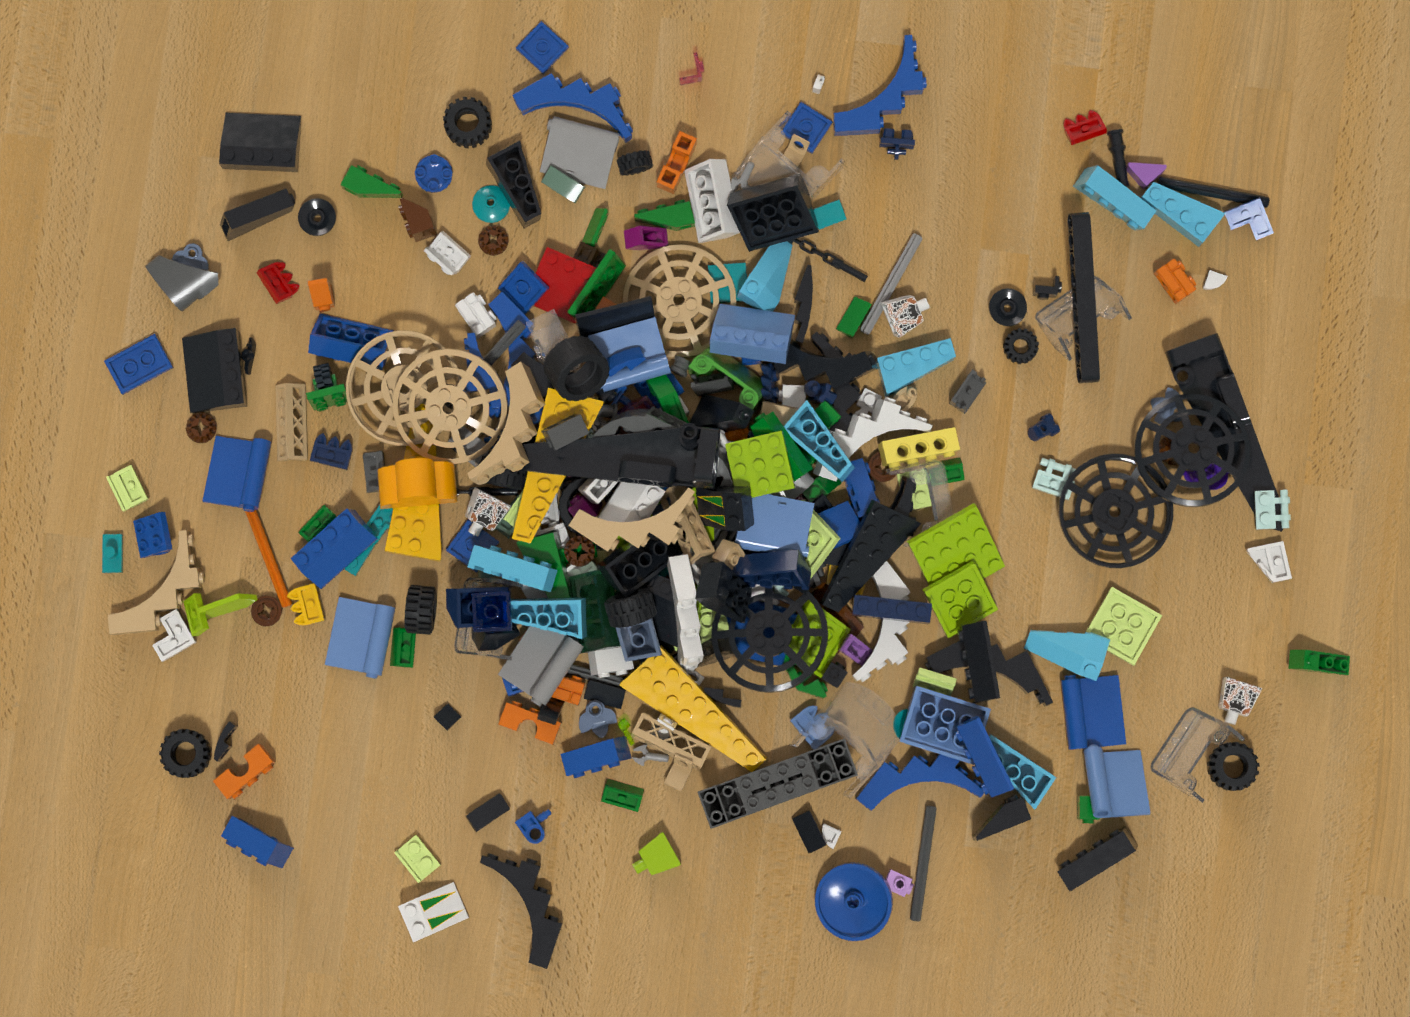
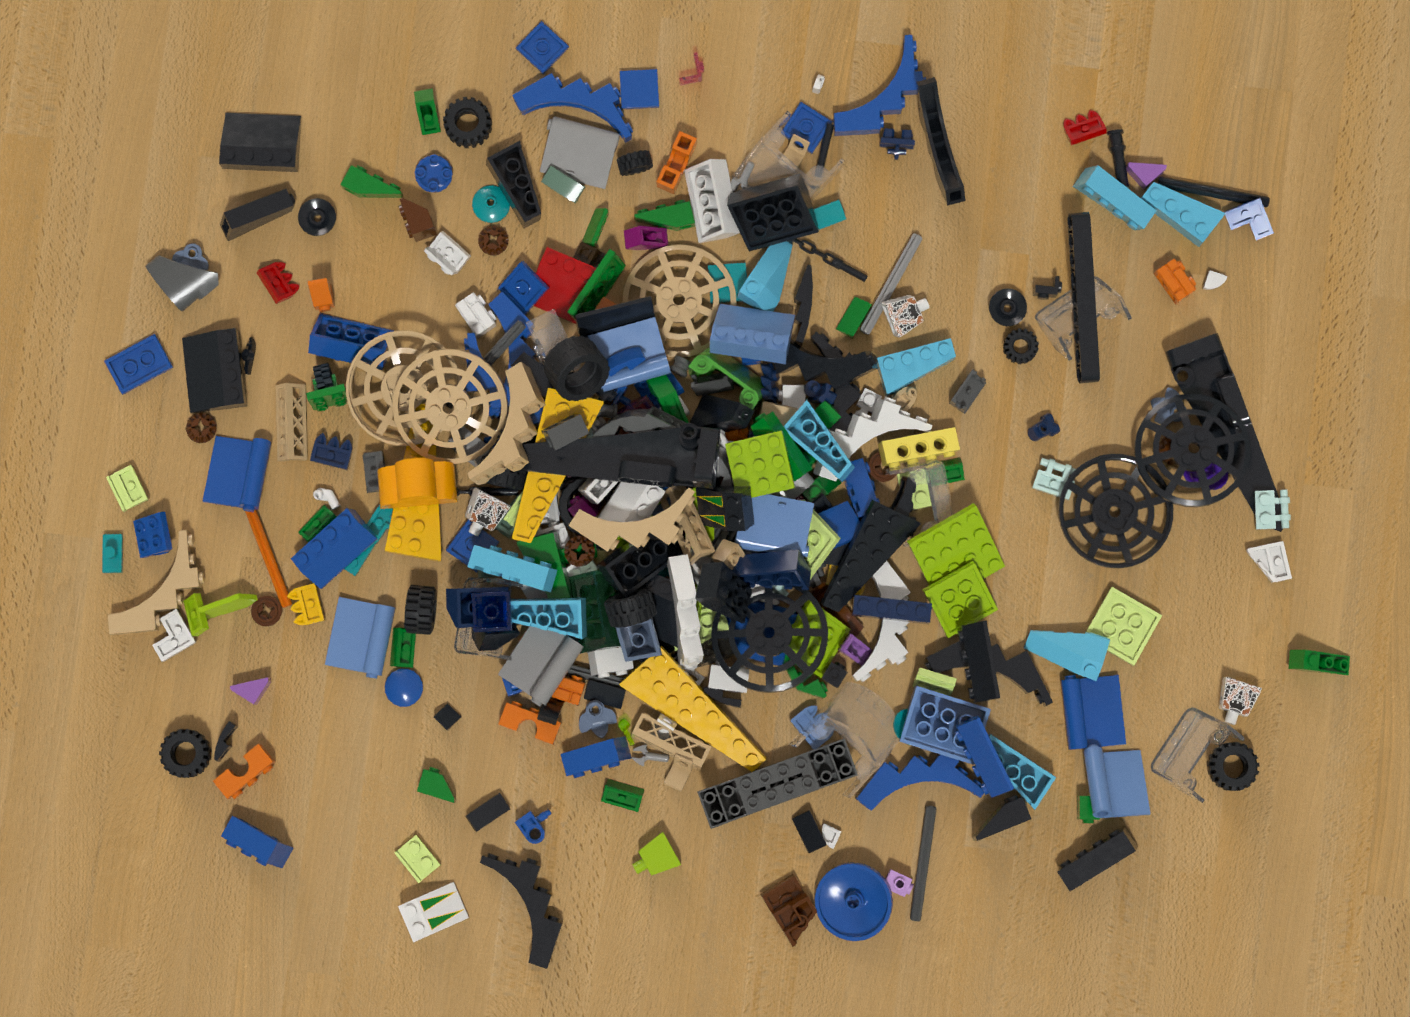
none -> medium lavender slope [230,677,271,705]
none -> white arm [313,488,341,510]
none -> blue dish [385,669,423,707]
none -> green slope [414,88,441,135]
none -> green slope [417,767,456,803]
none -> blue tile [620,69,659,110]
none -> white brick [708,662,749,693]
none -> reddish brown slope [760,874,817,947]
none -> black bar [814,123,834,181]
none -> black arch [916,77,966,206]

